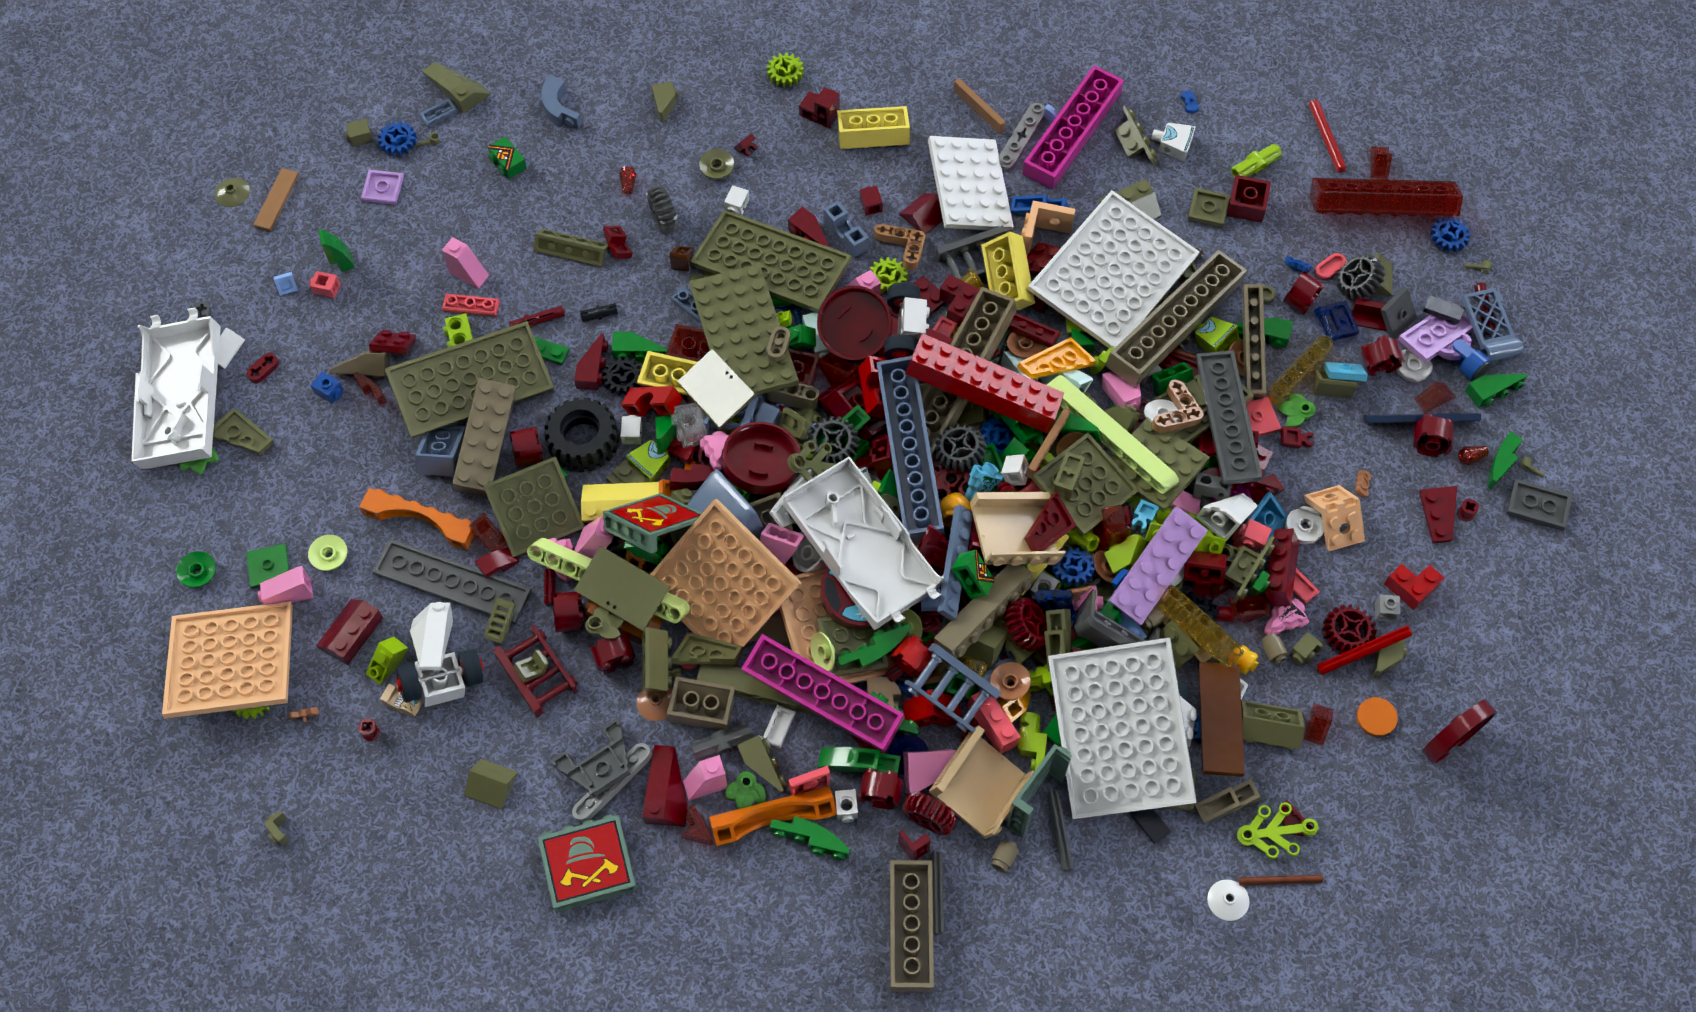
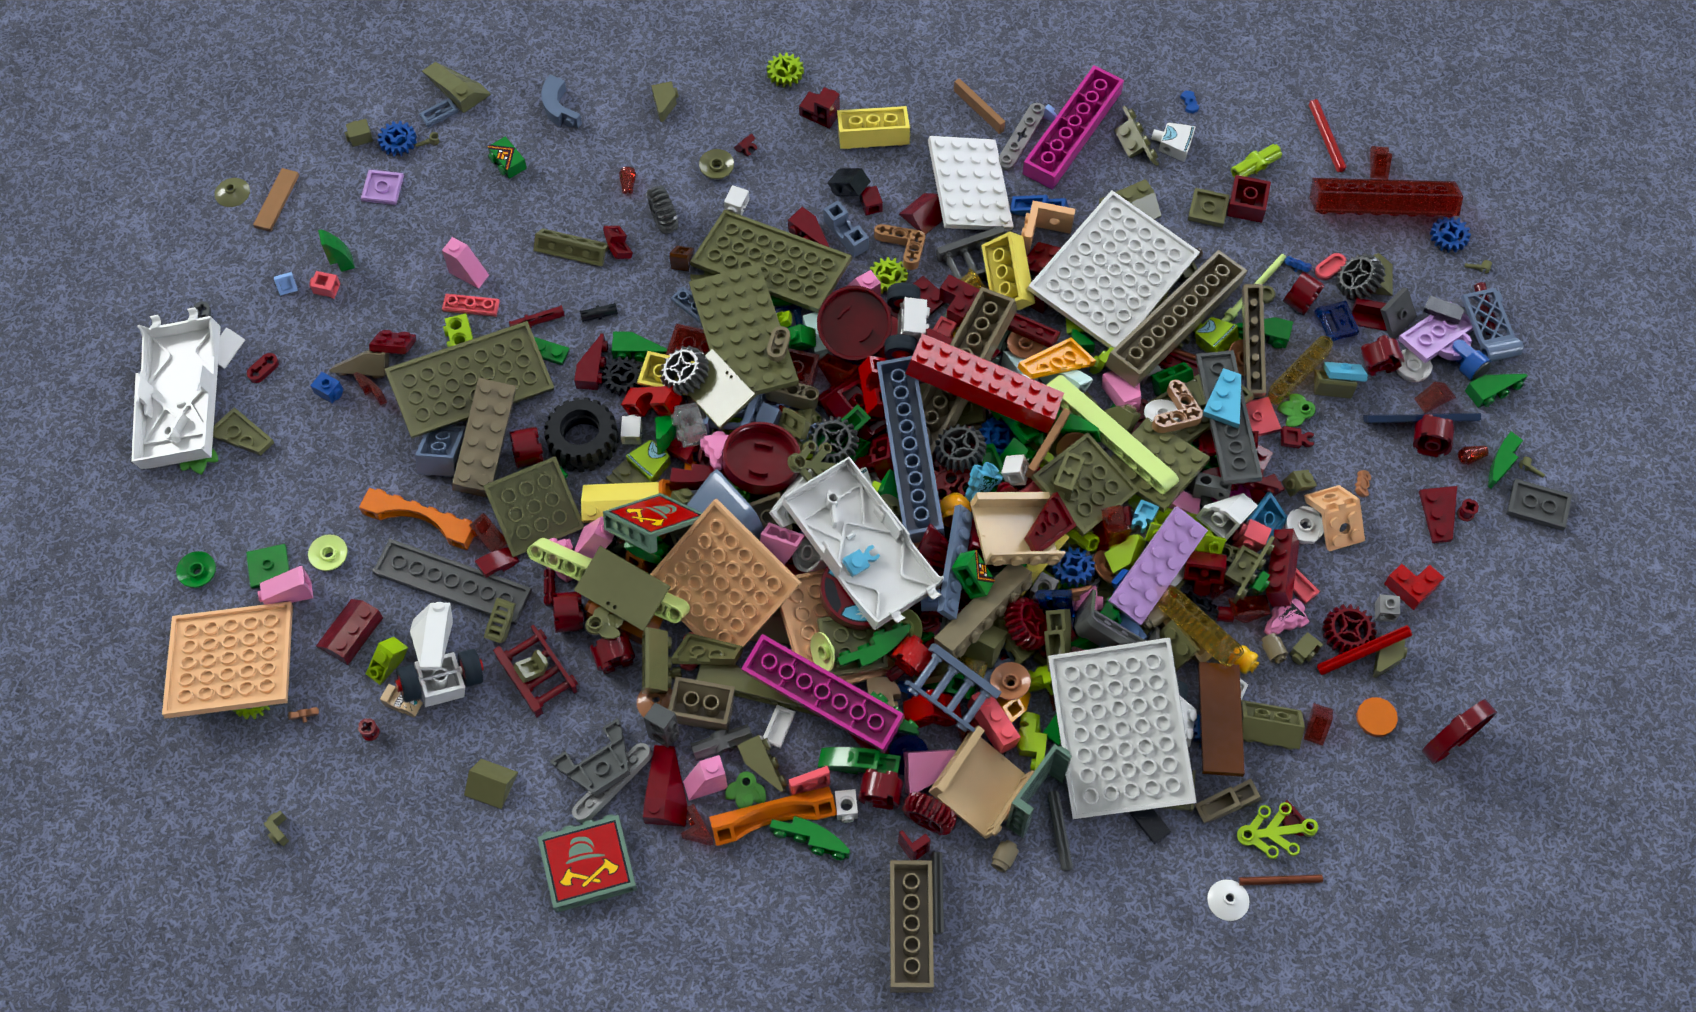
none -> dark grey brick [644,702,680,748]
none -> dark grey gear [659,346,710,396]
none -> black brick [827,168,871,196]
none -> medium azure plate [842,545,880,577]
none -> medium azure wing [1202,368,1241,429]
none -> yellowish green bar [1221,254,1286,322]
none -> olive bracket [1282,470,1317,497]

